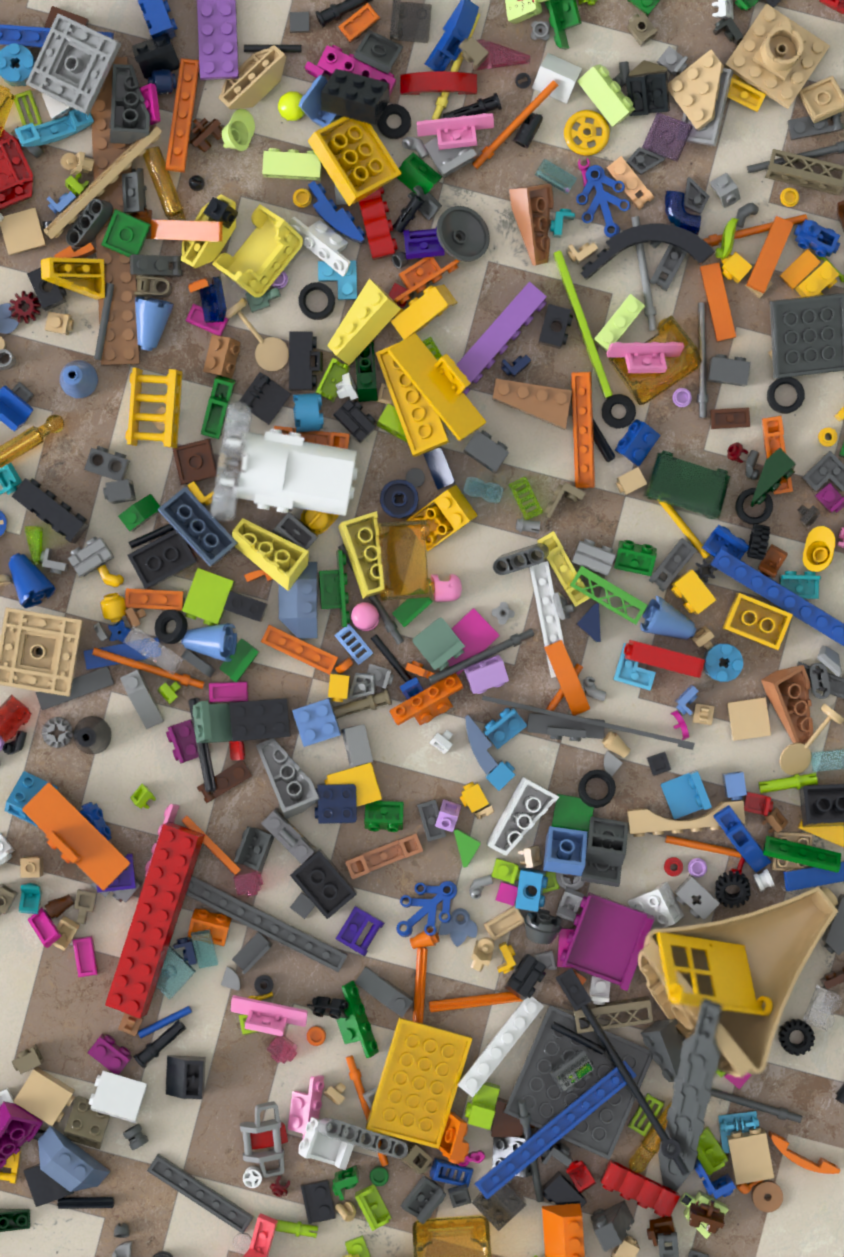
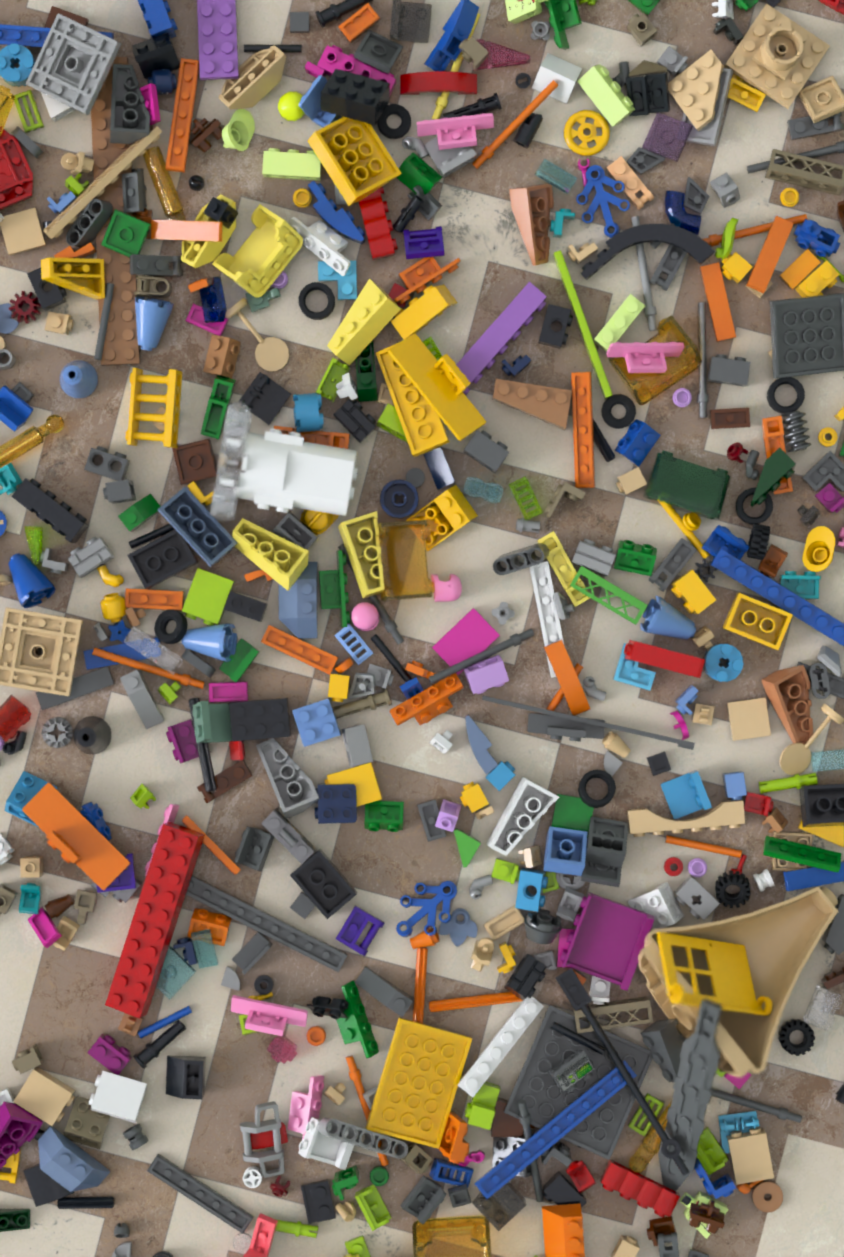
medium azure slope [15,109,94,147] -> none
dark pink tile [73,936,98,978] -> none
clear pink brick [233,870,264,897] -> none
black piece [289,331,323,391] -> none
nougat slope [345,833,423,880] -> none
dark grey hinge [392,252,408,269] -> none
green panel [392,588,433,627] -> none
sand green bracket [413,618,465,671] -> none
dark grey dish [437,206,490,262] -> none
dark azure bracket [483,707,528,749] -> none
dark pink tile [495,882,518,906] -> none
dark blue slope [576,603,601,642] -> none
dark grey wedge [591,1200,635,1252] -> none
blue slope [713,805,771,872] -> none
dark grey arm [736,203,759,228] -> none
orange slope [768,1131,841,1174] -> none
none -> yellow plate [683,512,701,531]
none -> dark grey piece [781,411,811,452]

